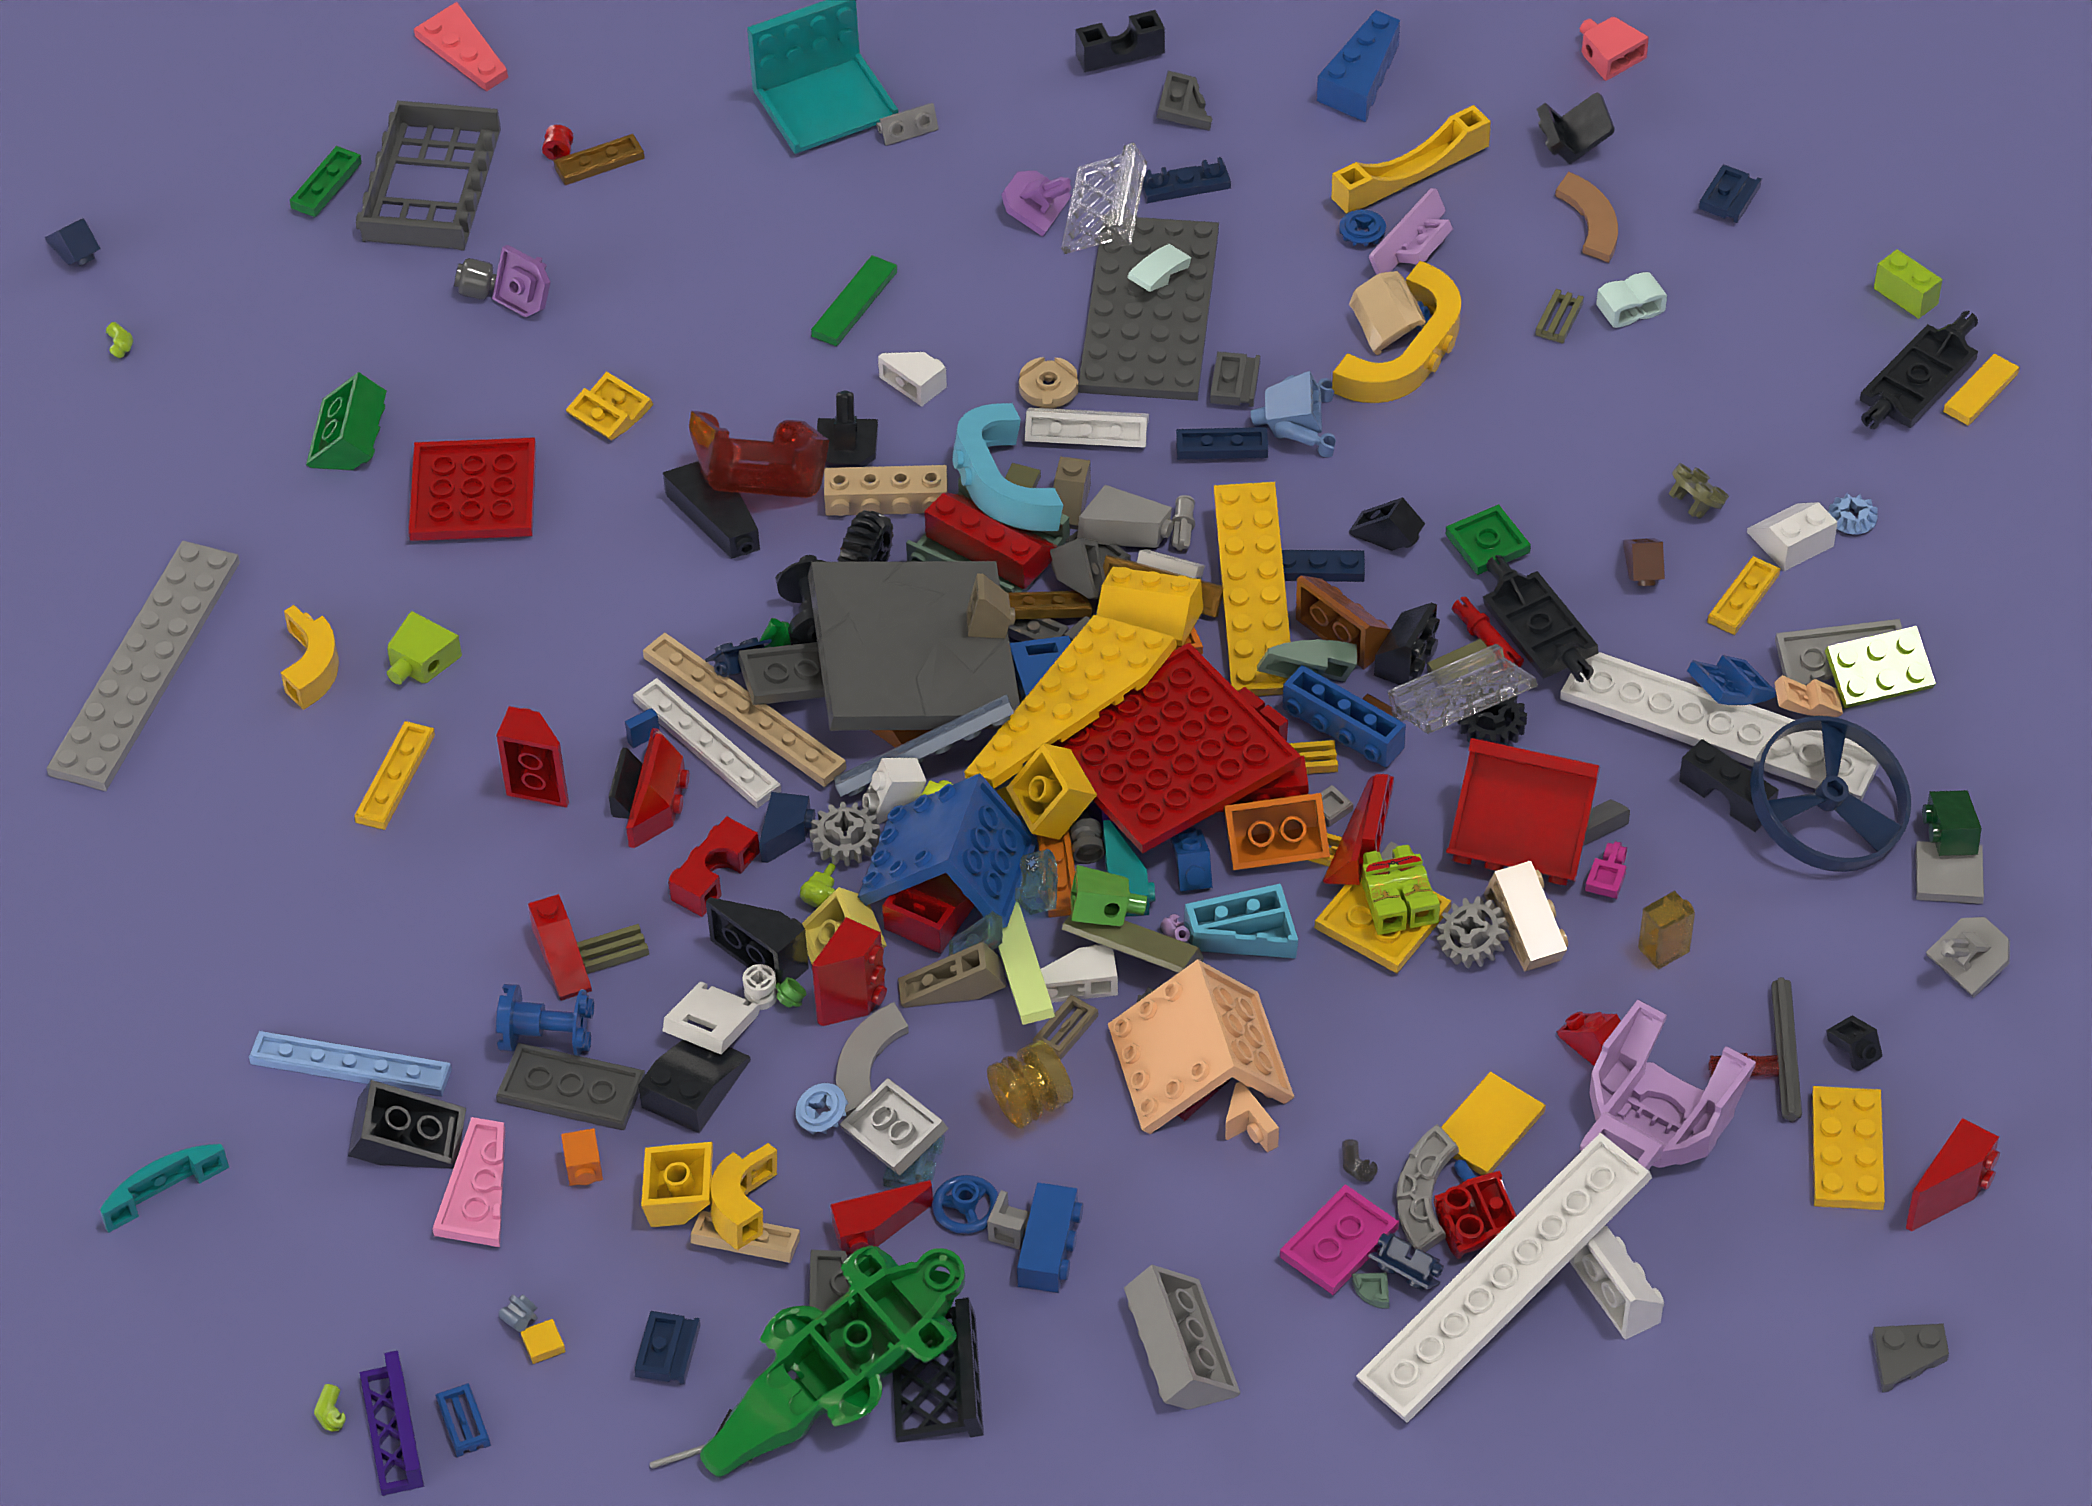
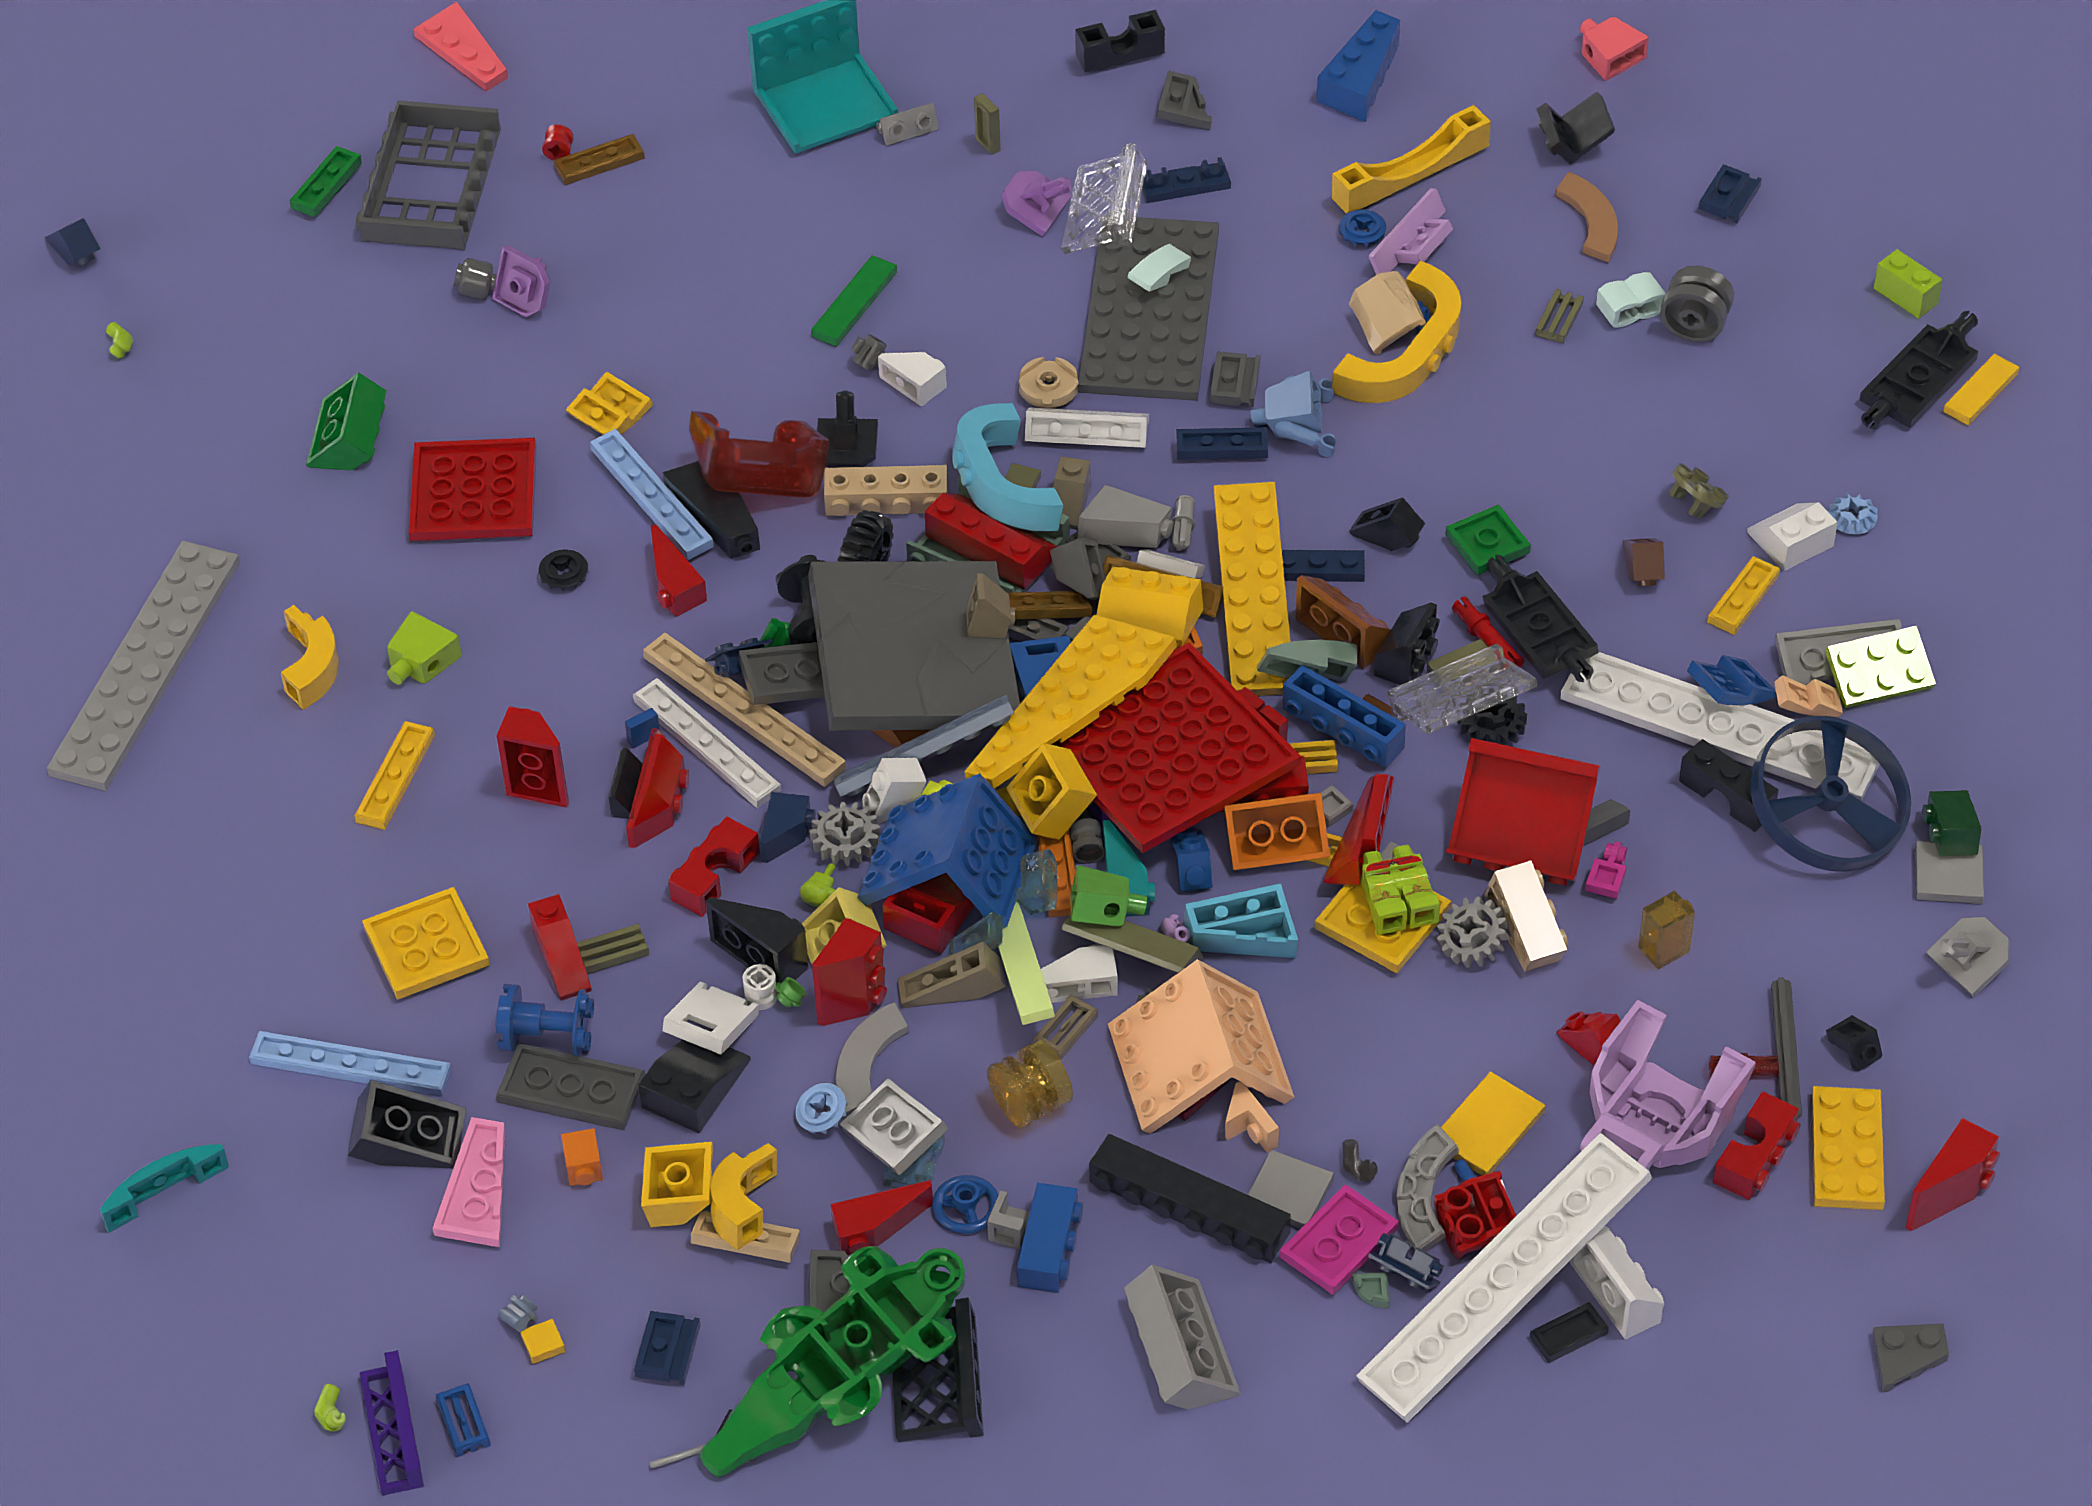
none -> yellow plate [362,887,490,1000]
none -> black gear [539,549,589,591]
none -> light blue plate [590,429,714,560]
none -> red slope [651,524,707,617]
none -> dark grey gear [851,334,887,371]
none -> olive tile [974,93,1001,155]
none -> black brick [1089,1133,1291,1264]
none -> light grey tile [1248,1150,1334,1229]
none -> black tile [1530,1302,1609,1363]
none -> dark grey wheel [1660,266,1734,342]
none -> red arch [1713,1091,1801,1200]

